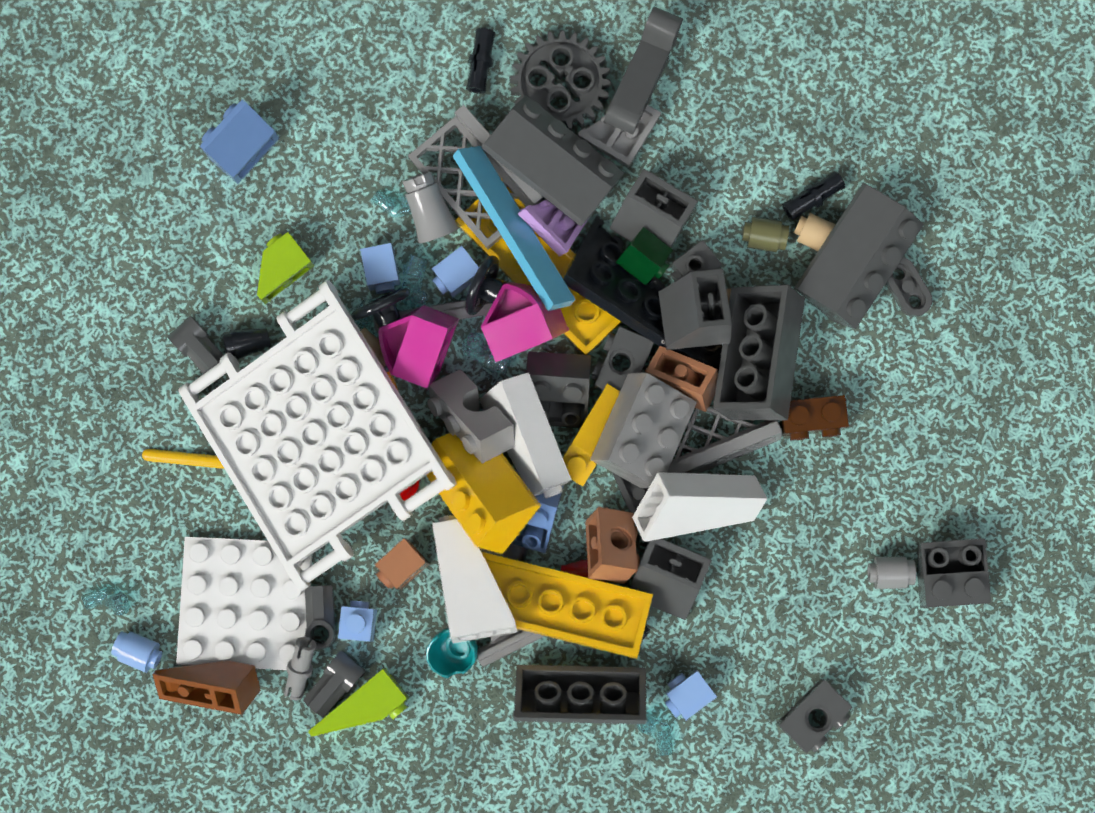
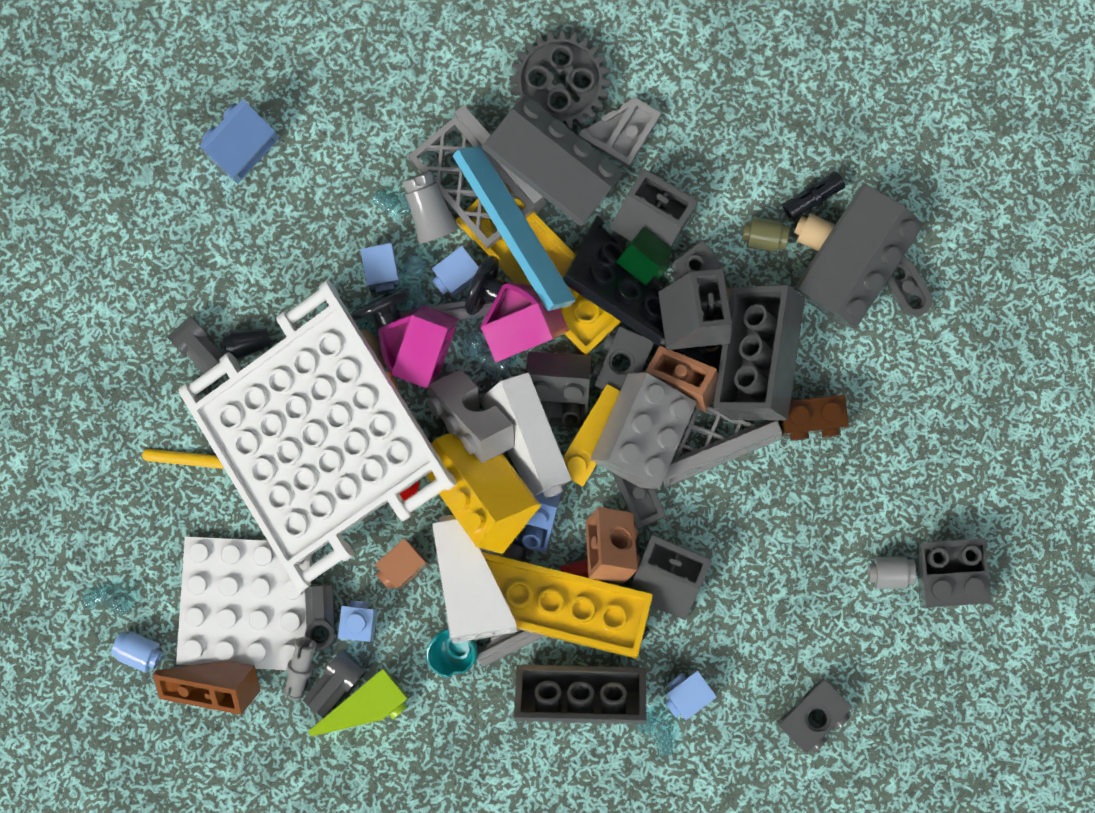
lime slope [257,232,314,304] -> none
black pin [466,28,496,94] -> none
lavender wing [518,199,587,257] -> none
dark grey beam [604,7,683,134] -> none
white slope [632,472,768,541] -> none

